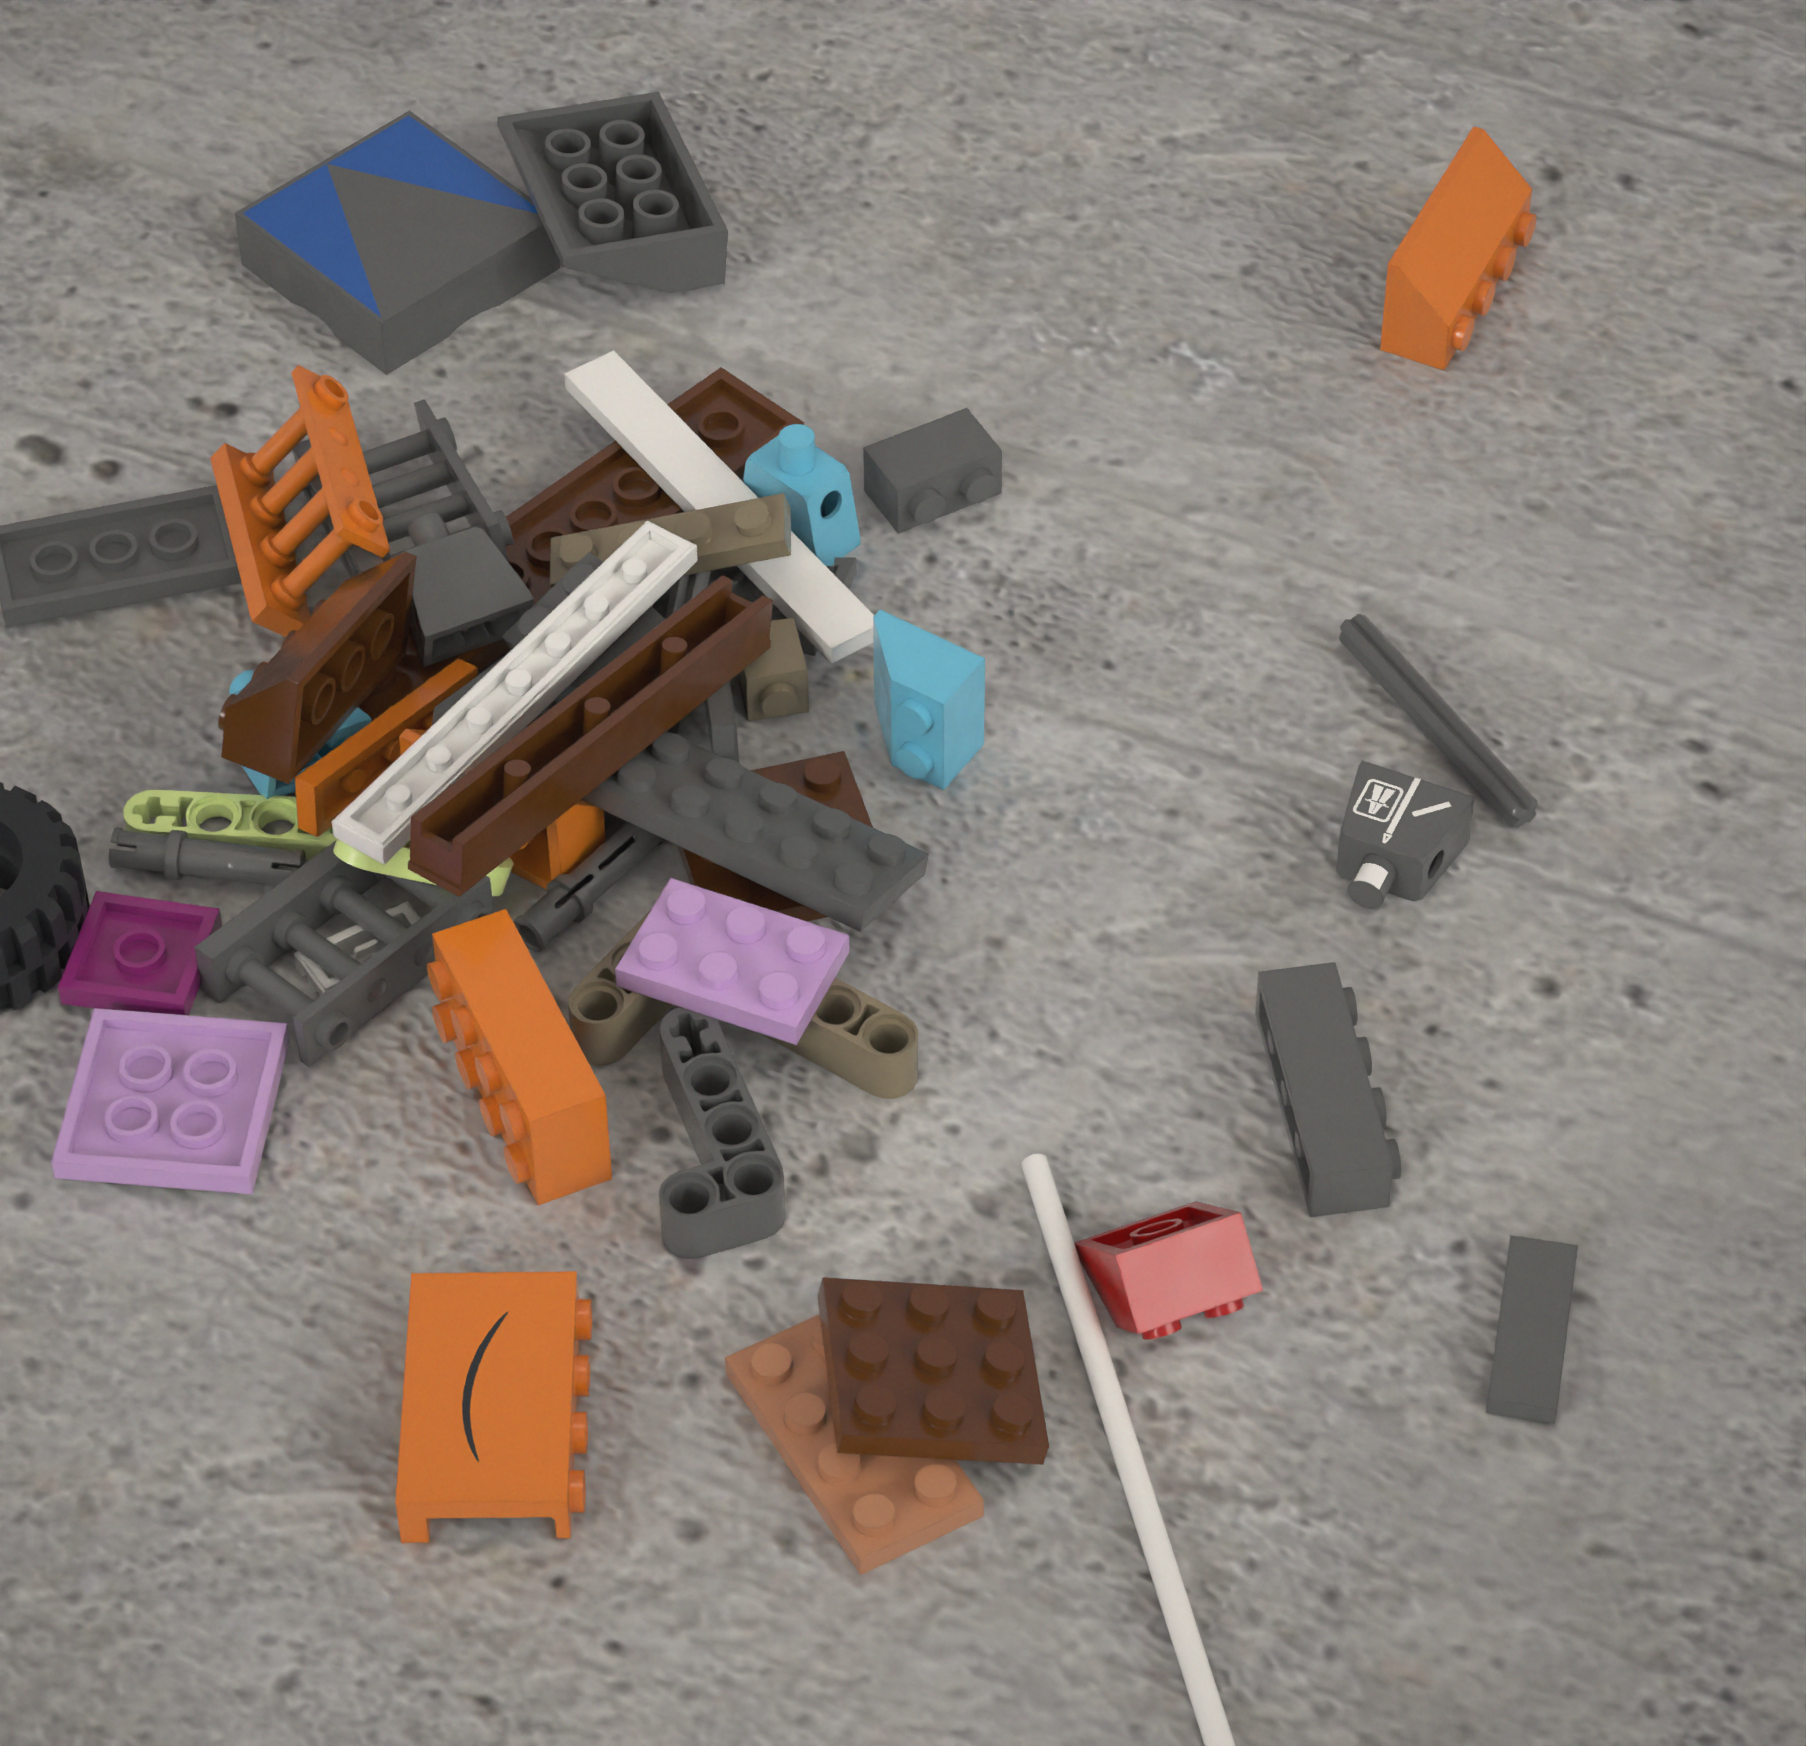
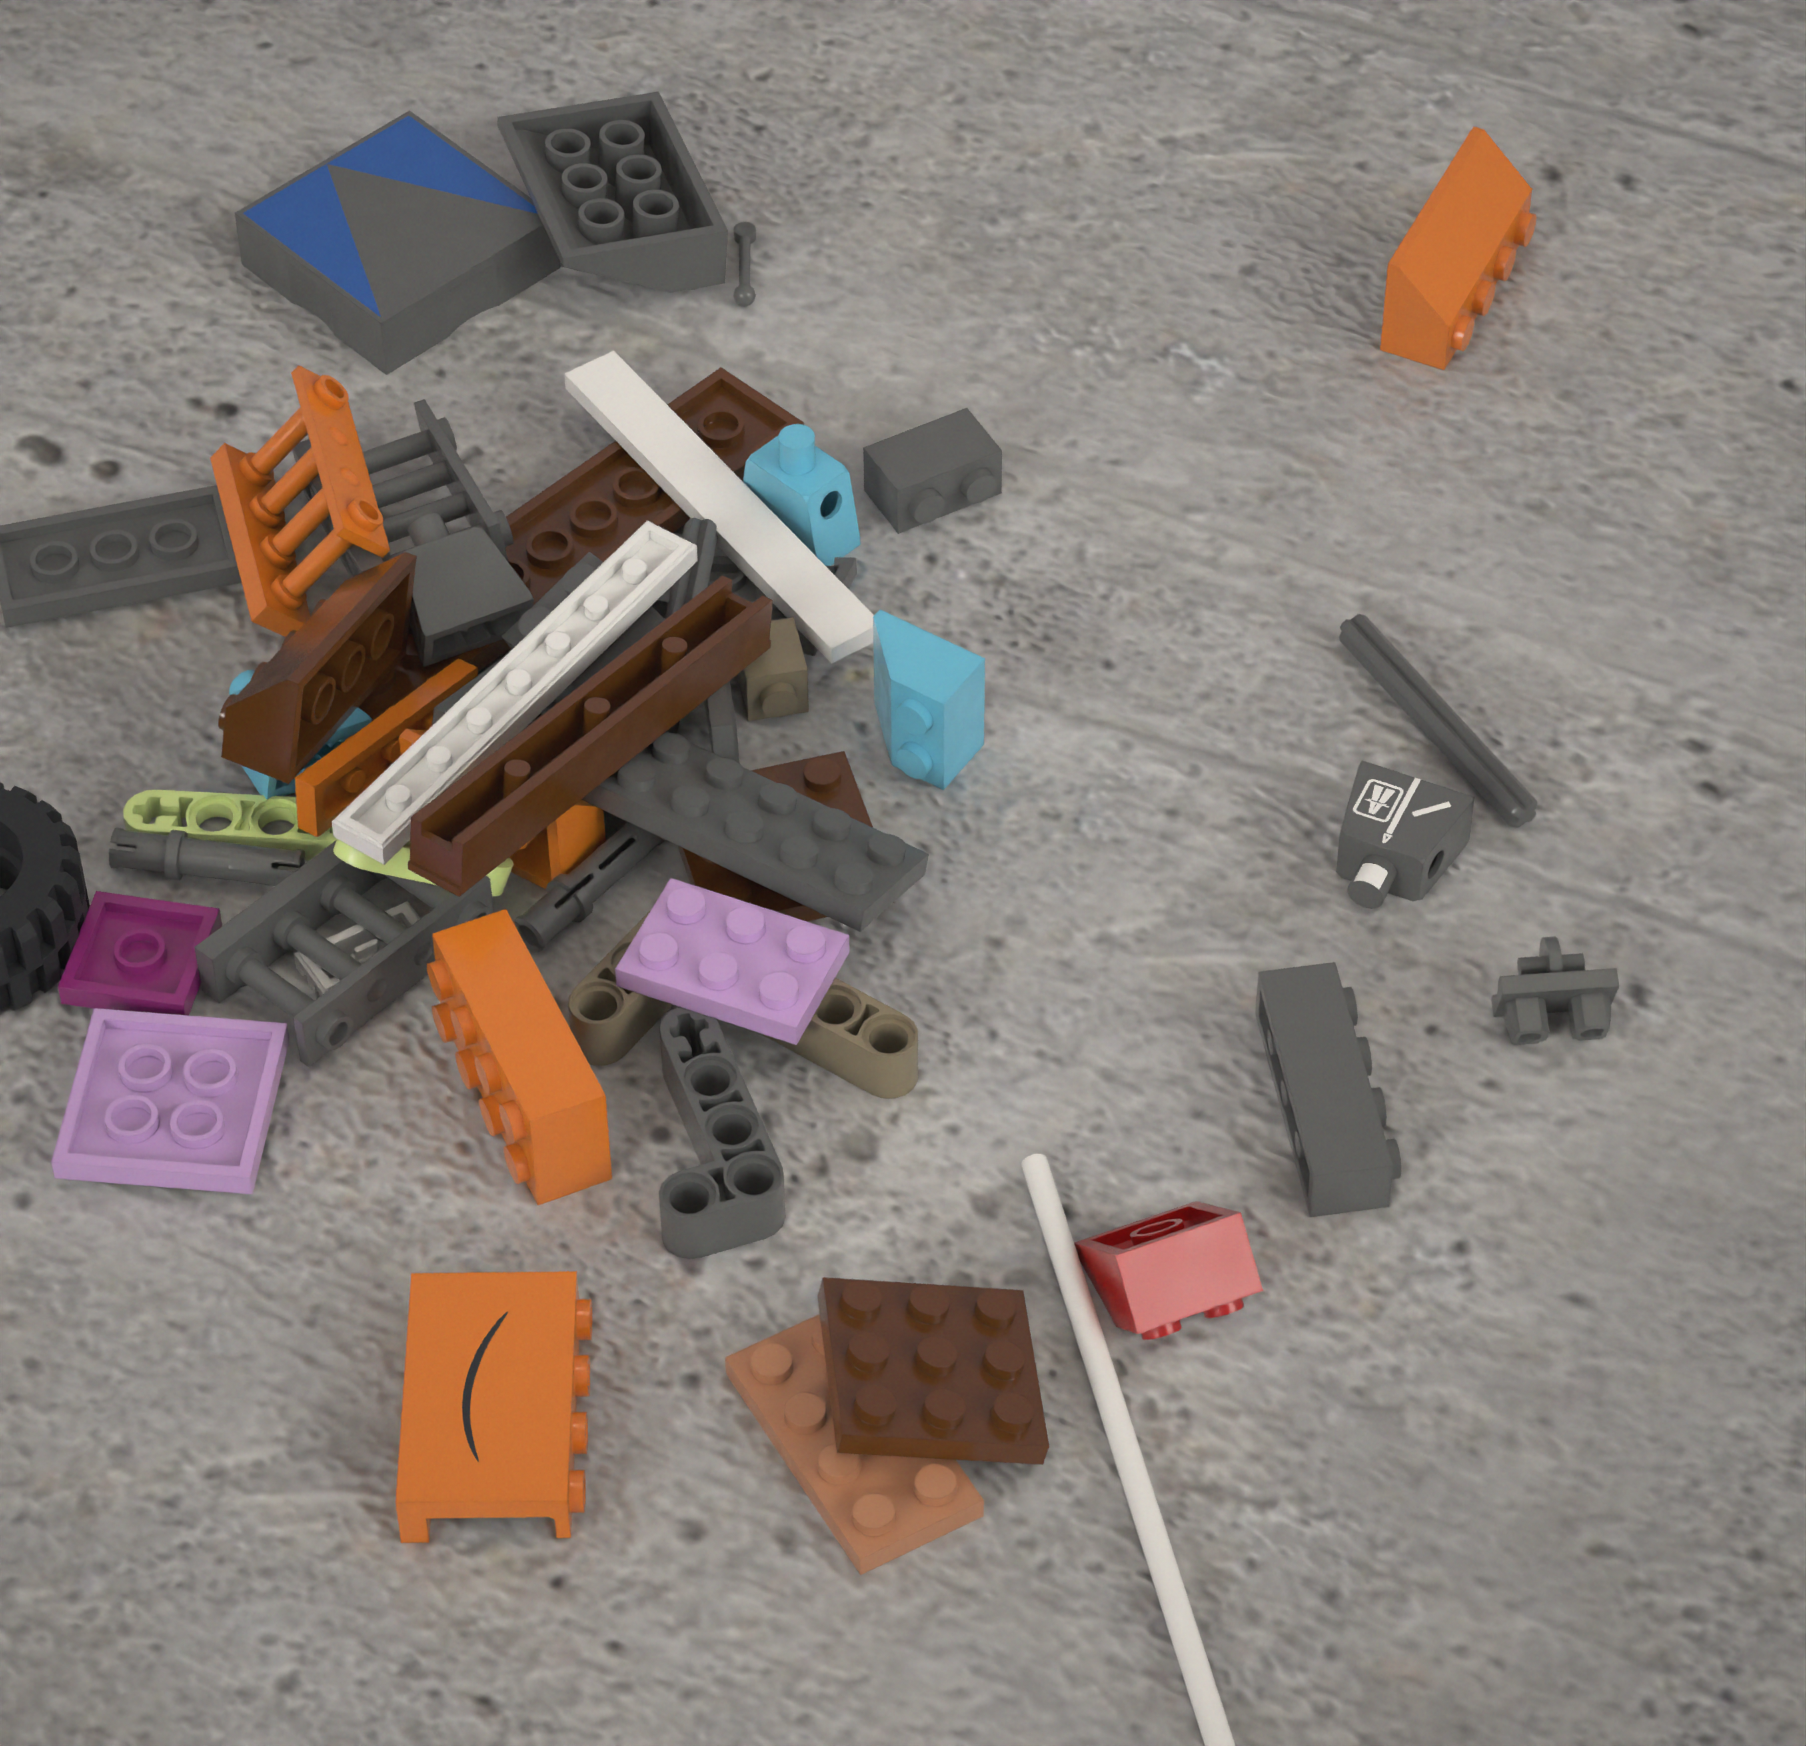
dark tan plate [550,493,791,588] -> none
dark grey tile [1486,1235,1578,1424] -> none
none -> dark grey hinge [733,222,756,307]
none -> dark grey hips [1491,936,1619,1045]

